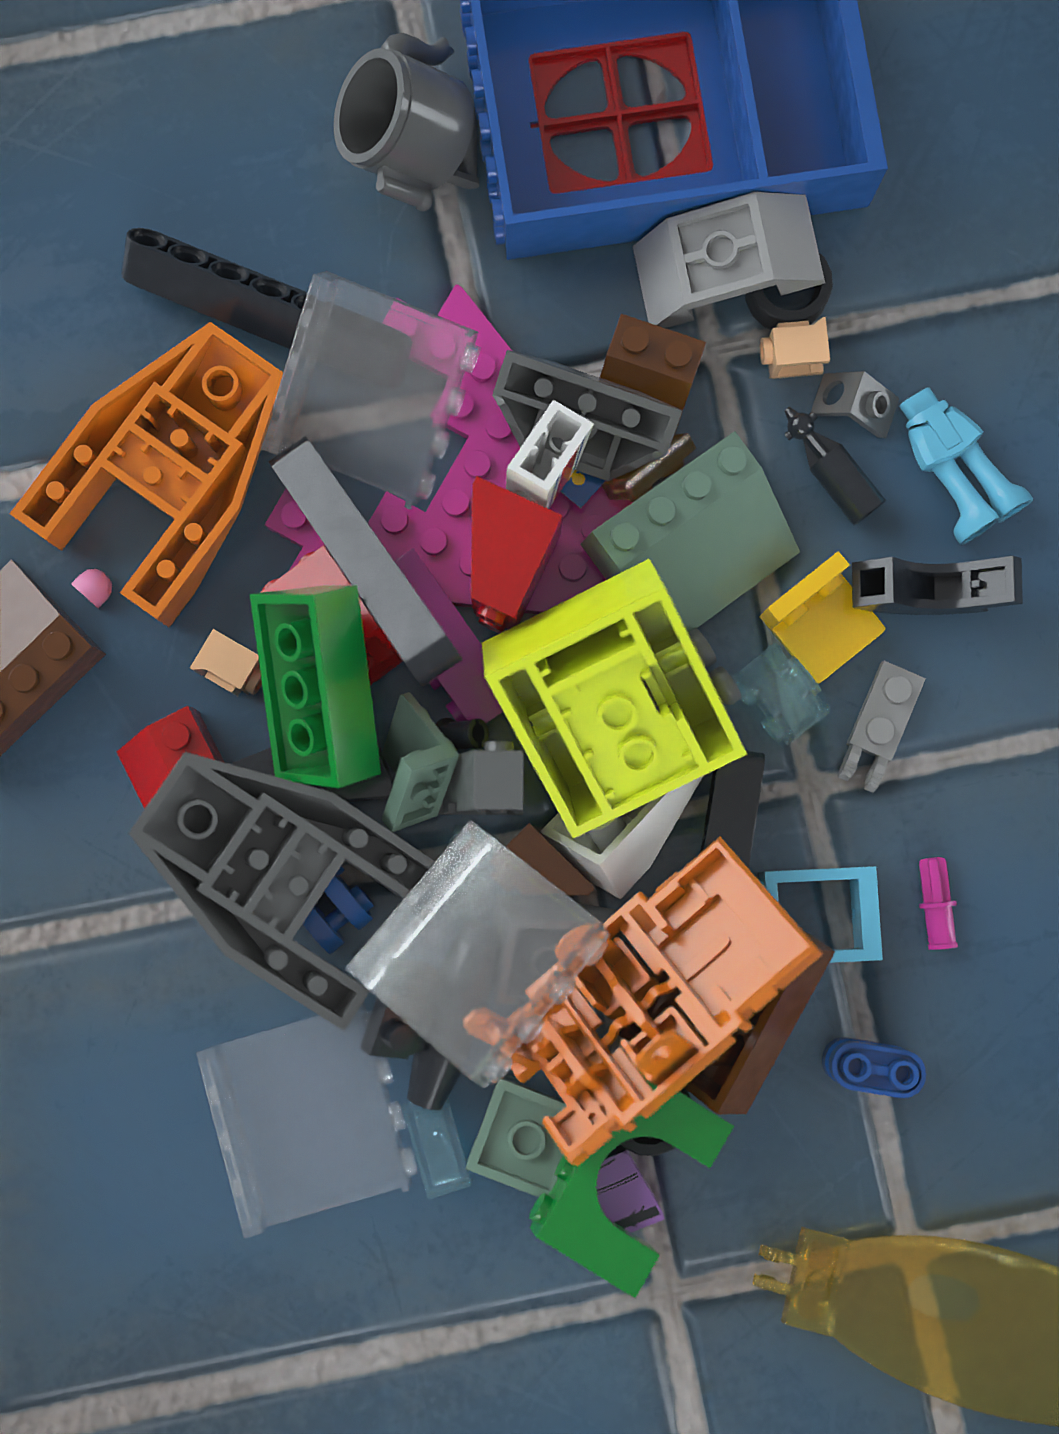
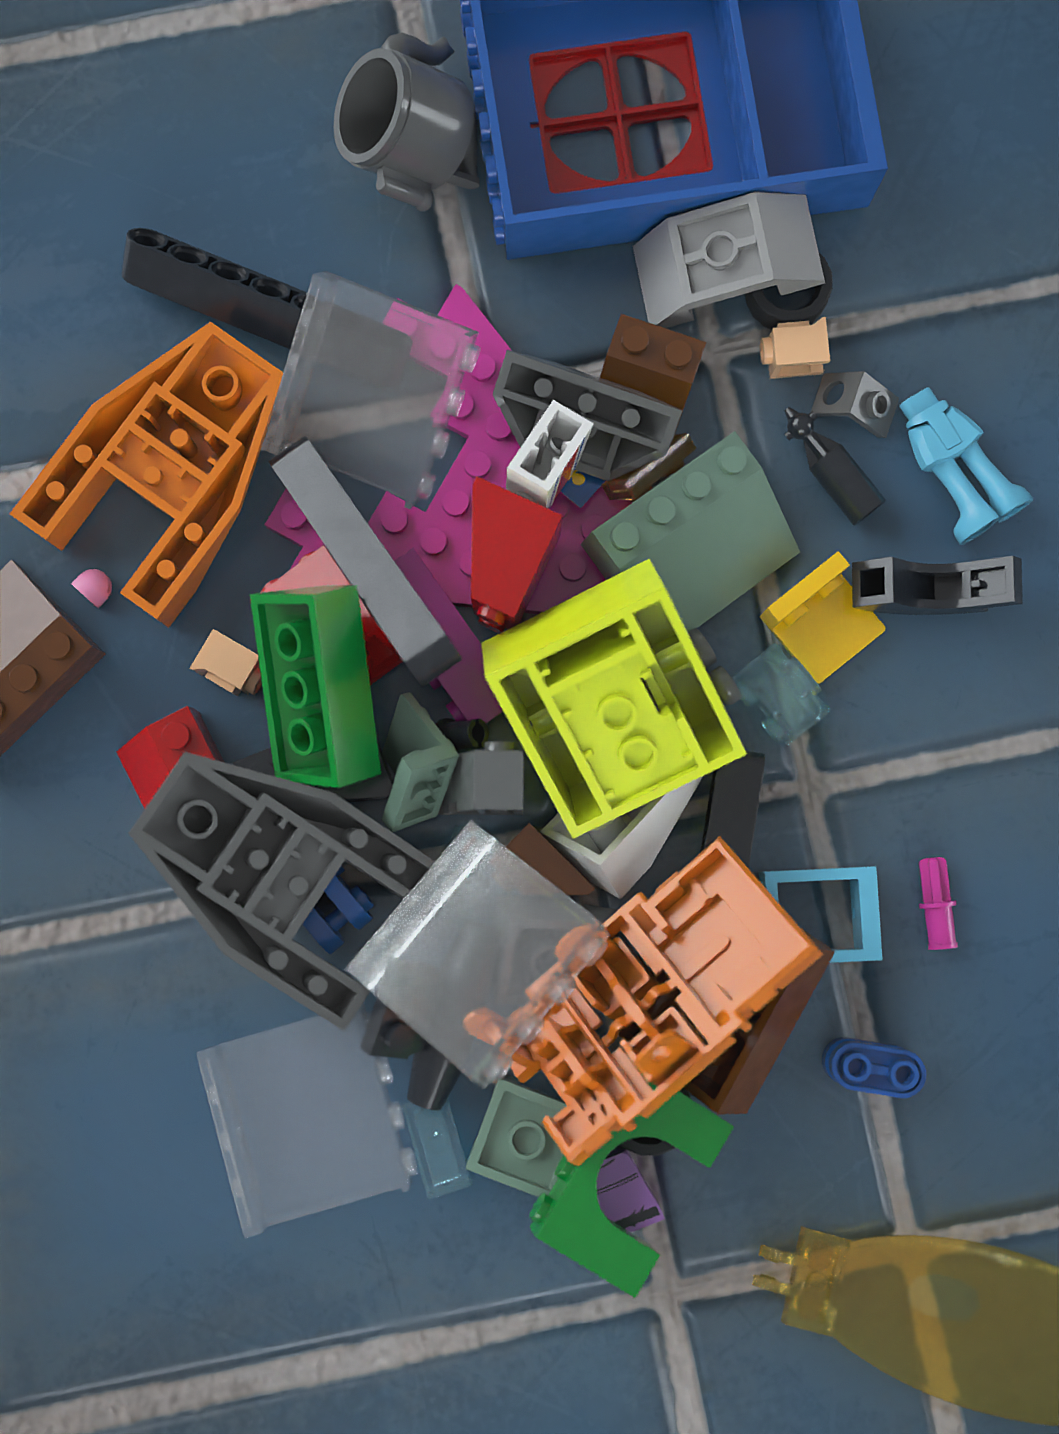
light grey hinge [838,661,926,793] -> none

